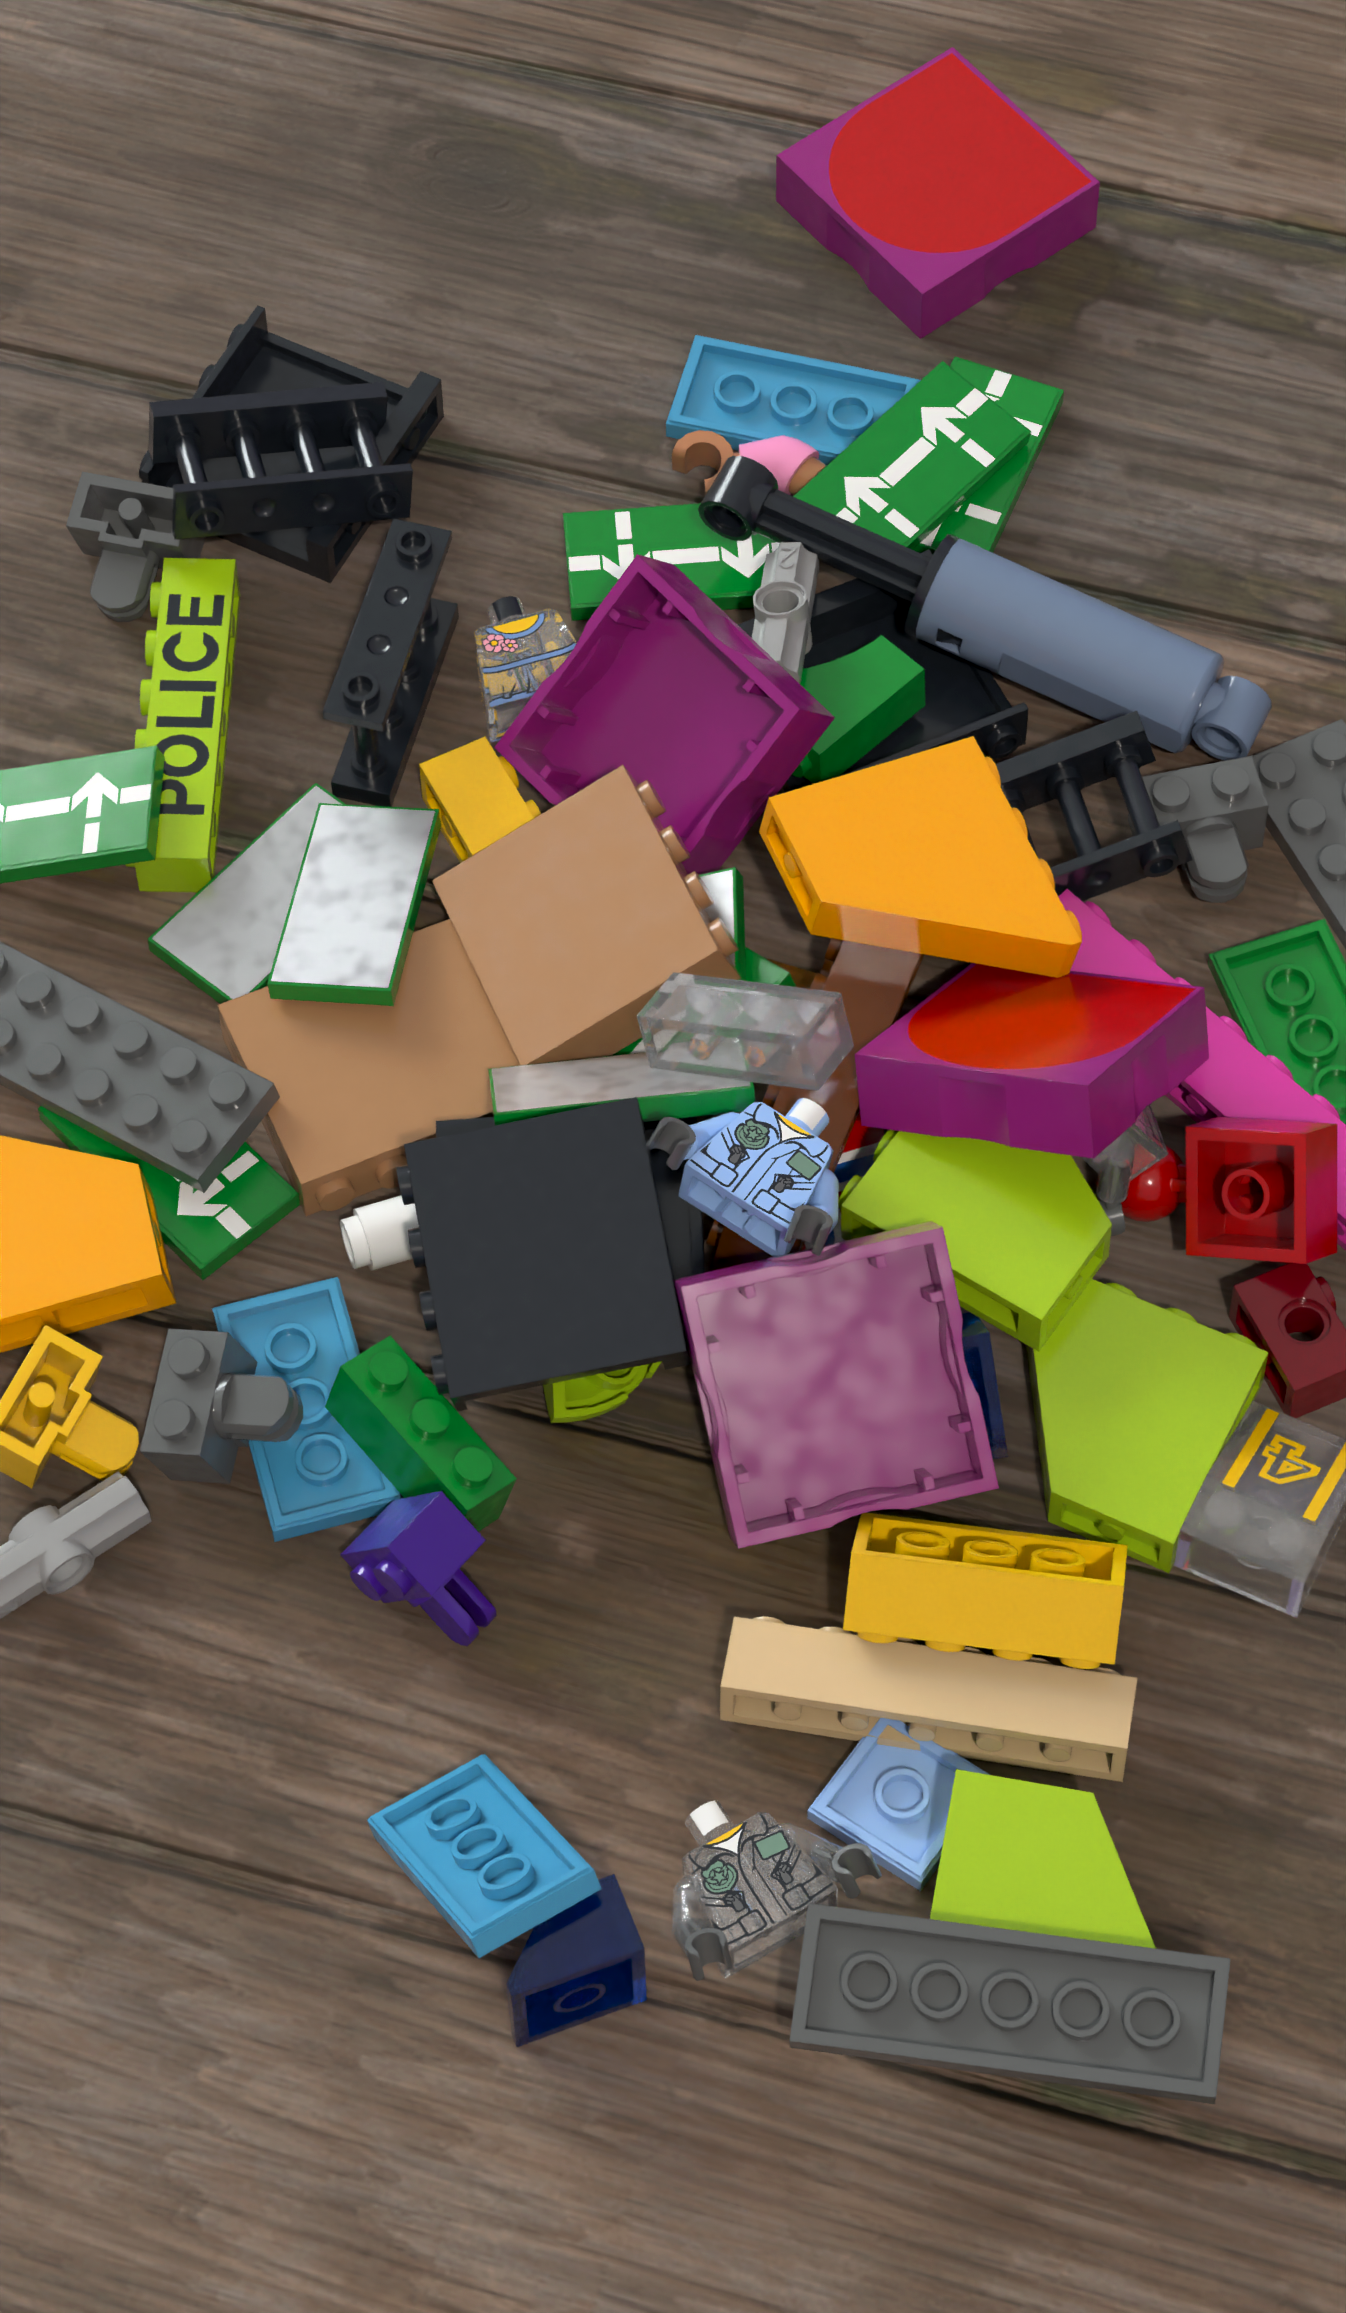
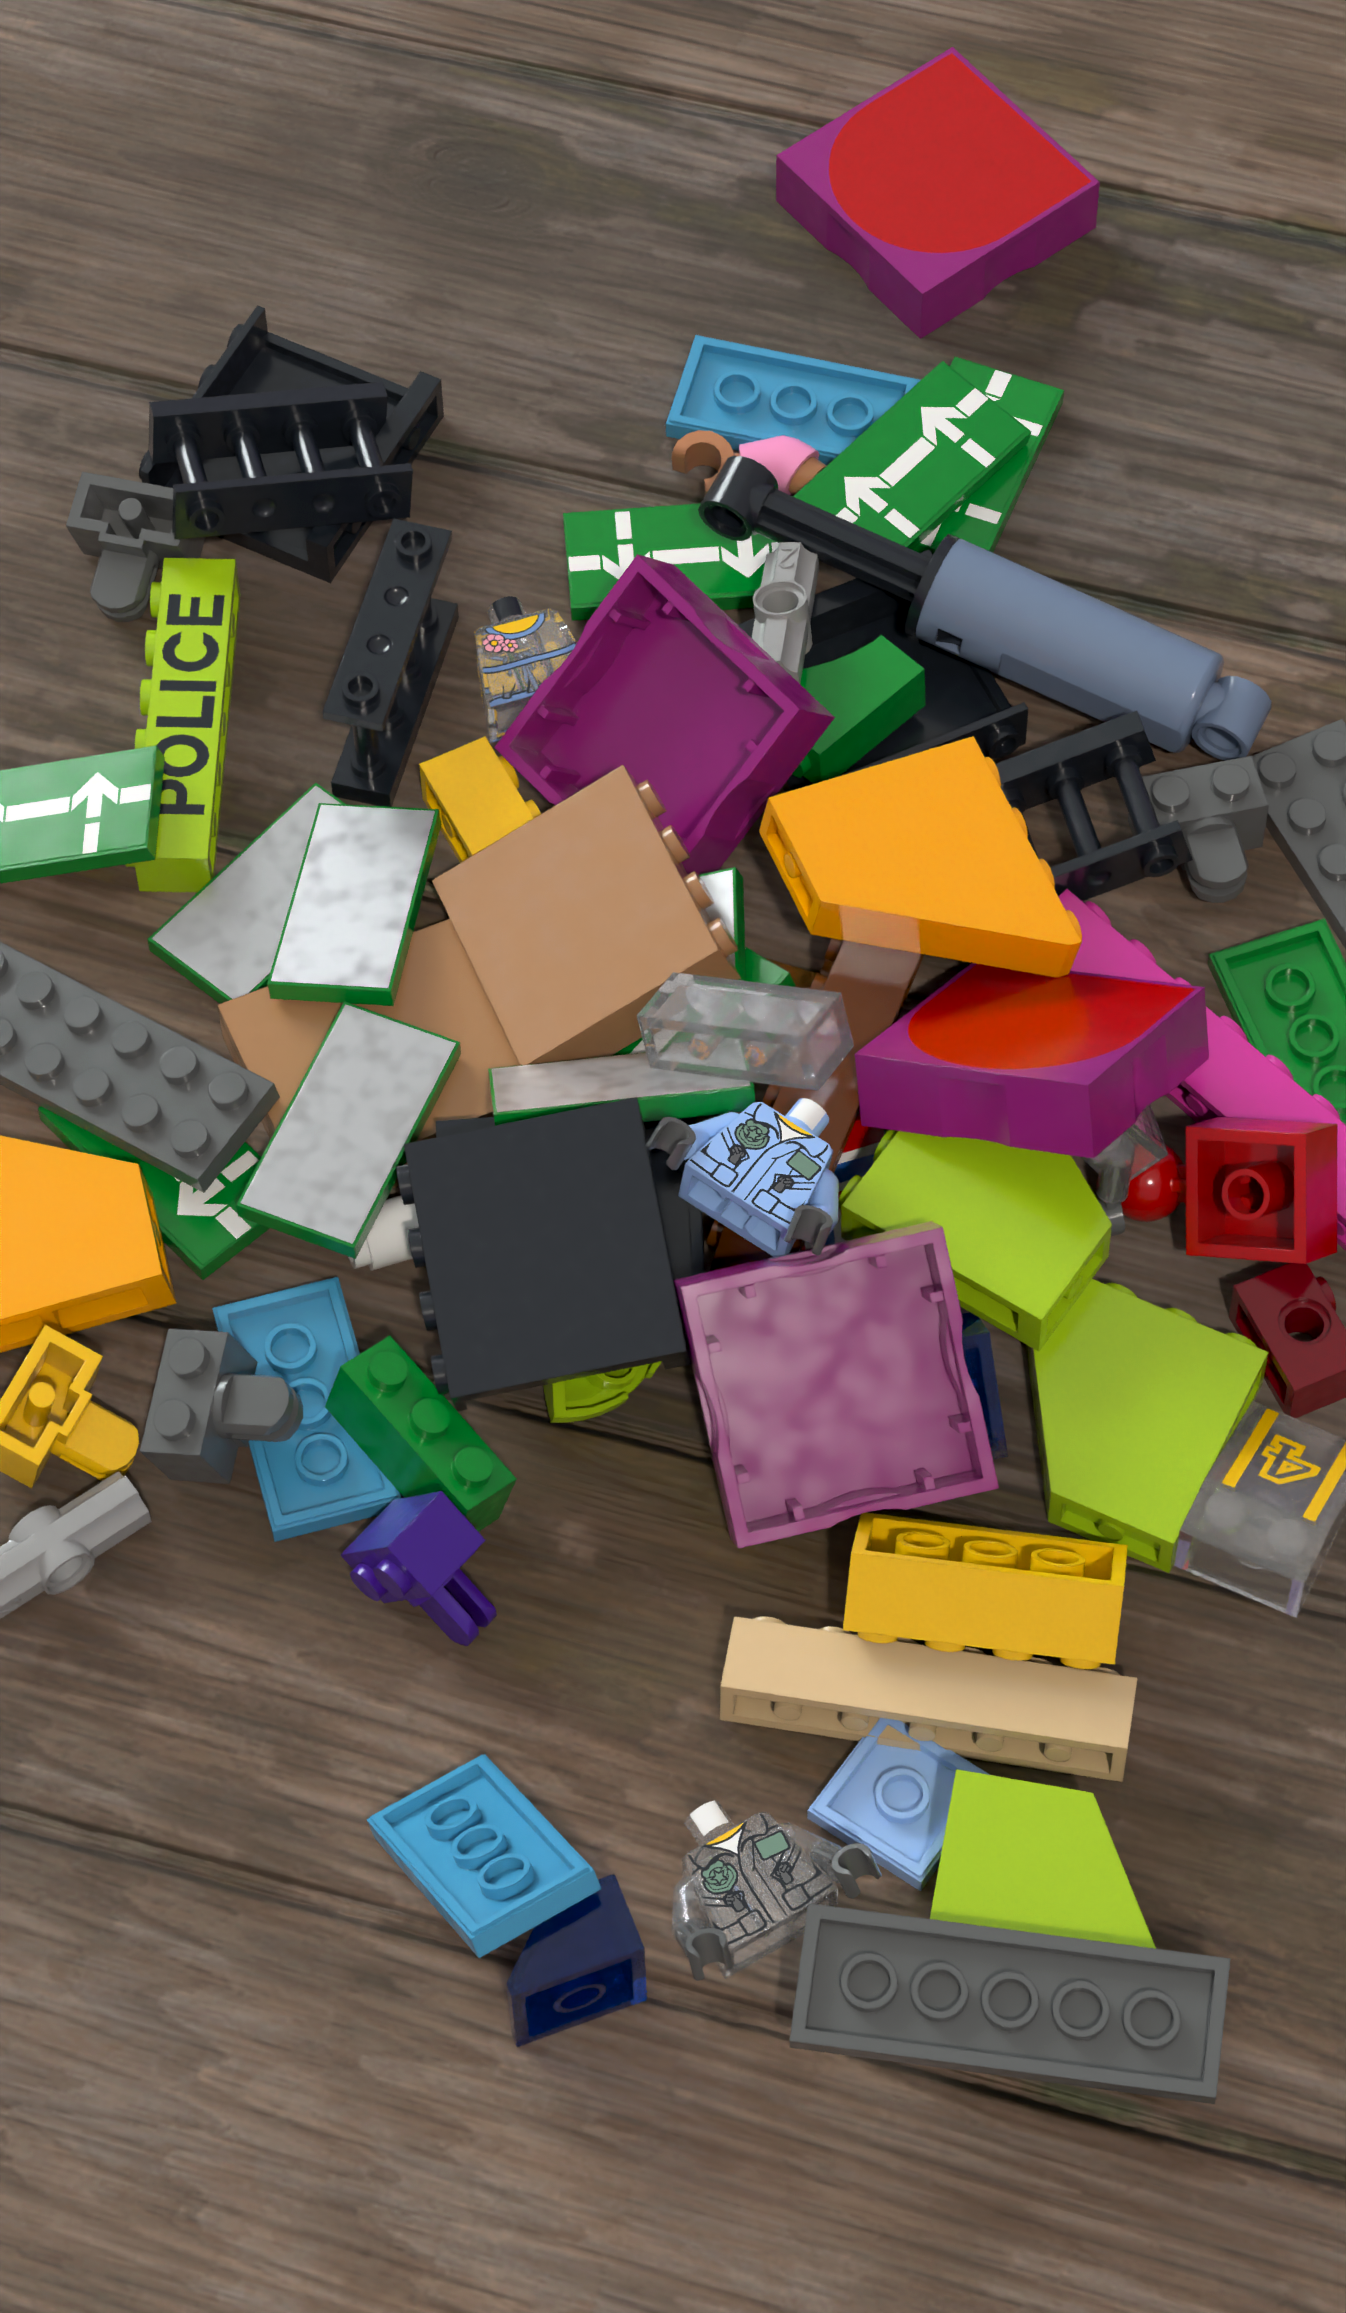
none -> flat silver tile [236,1001,461,1259]

